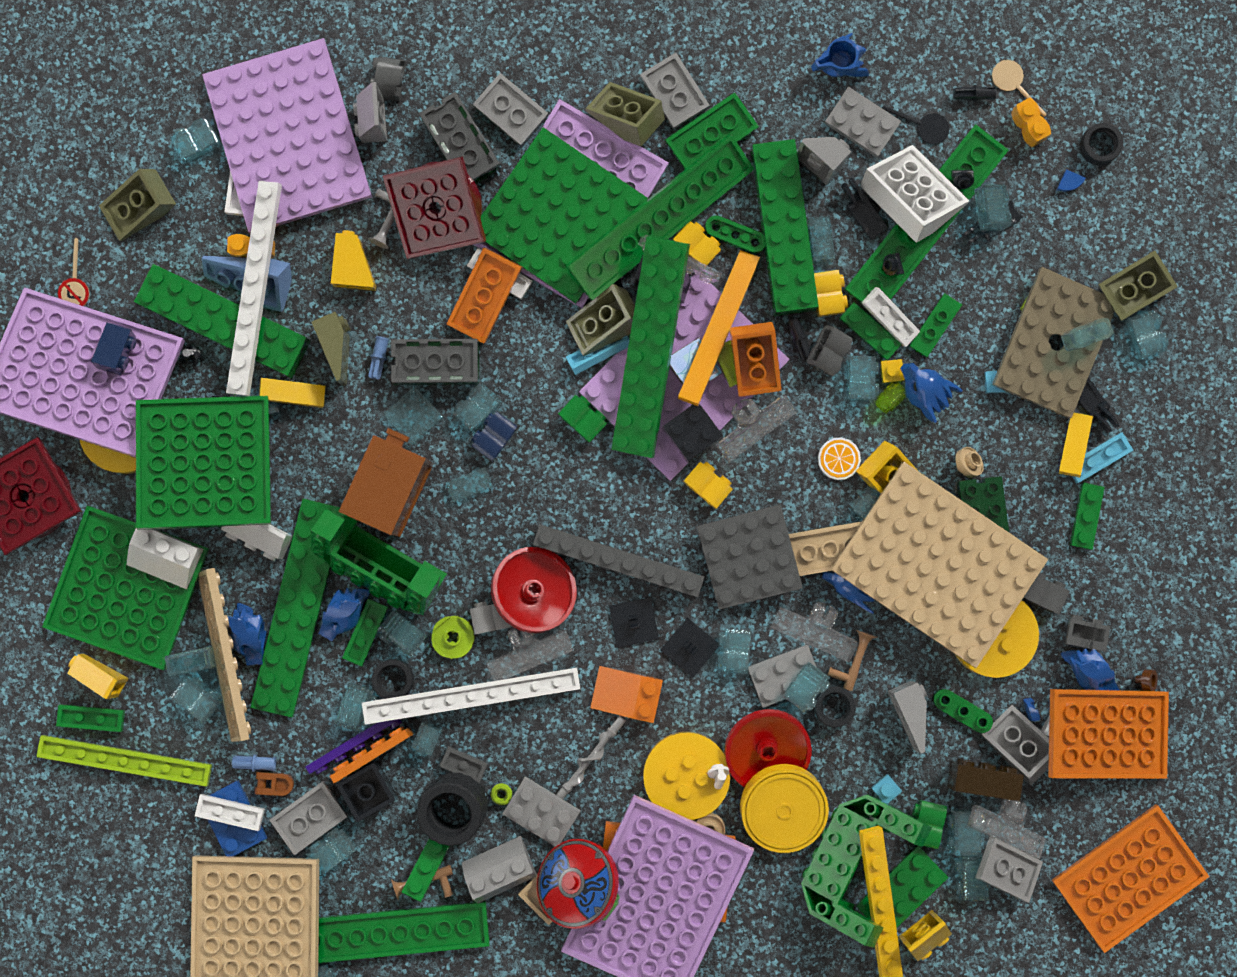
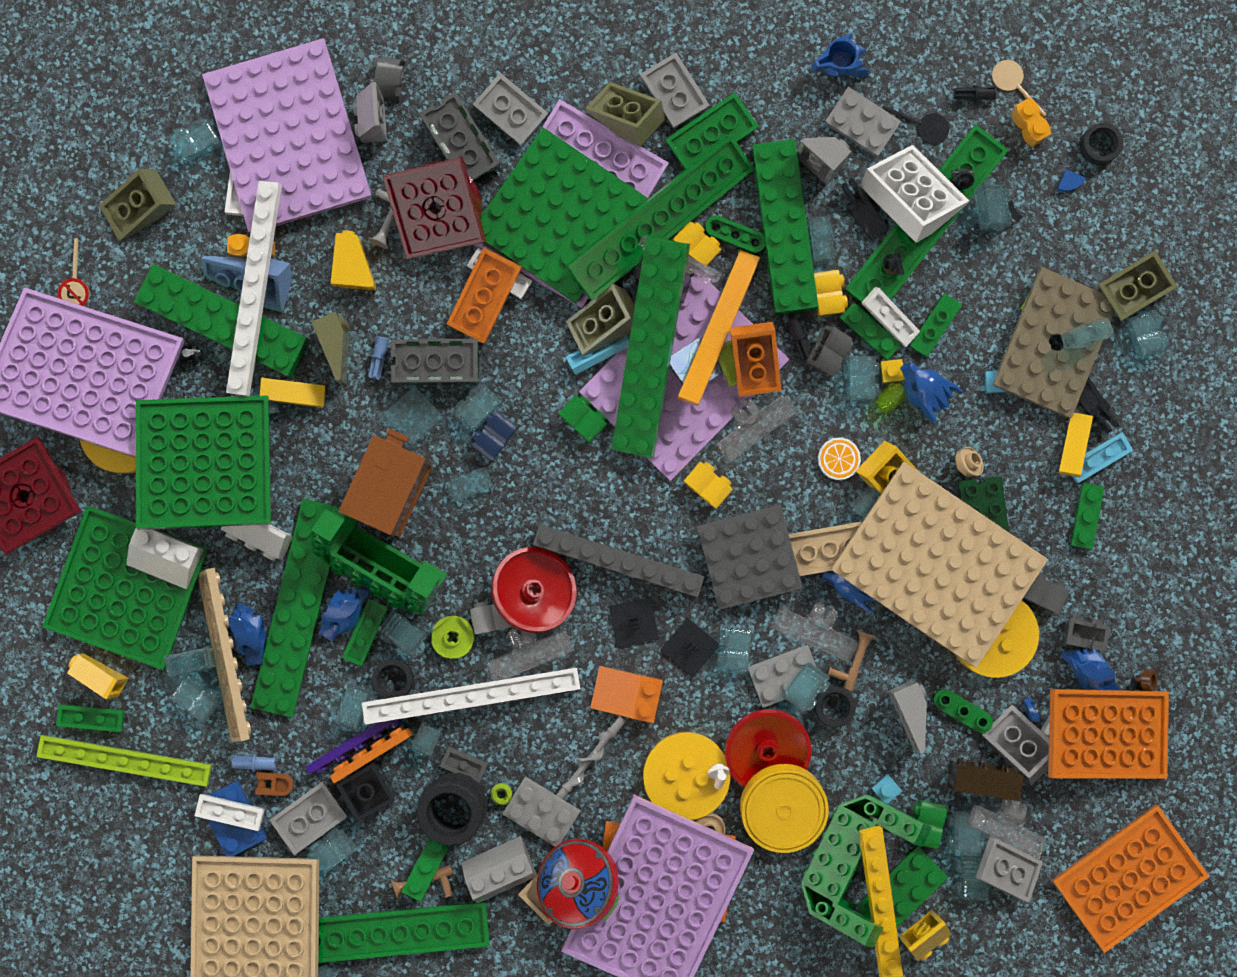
dark blue brick [91,322,137,375] -> none
black brick [662,403,723,463] -> none

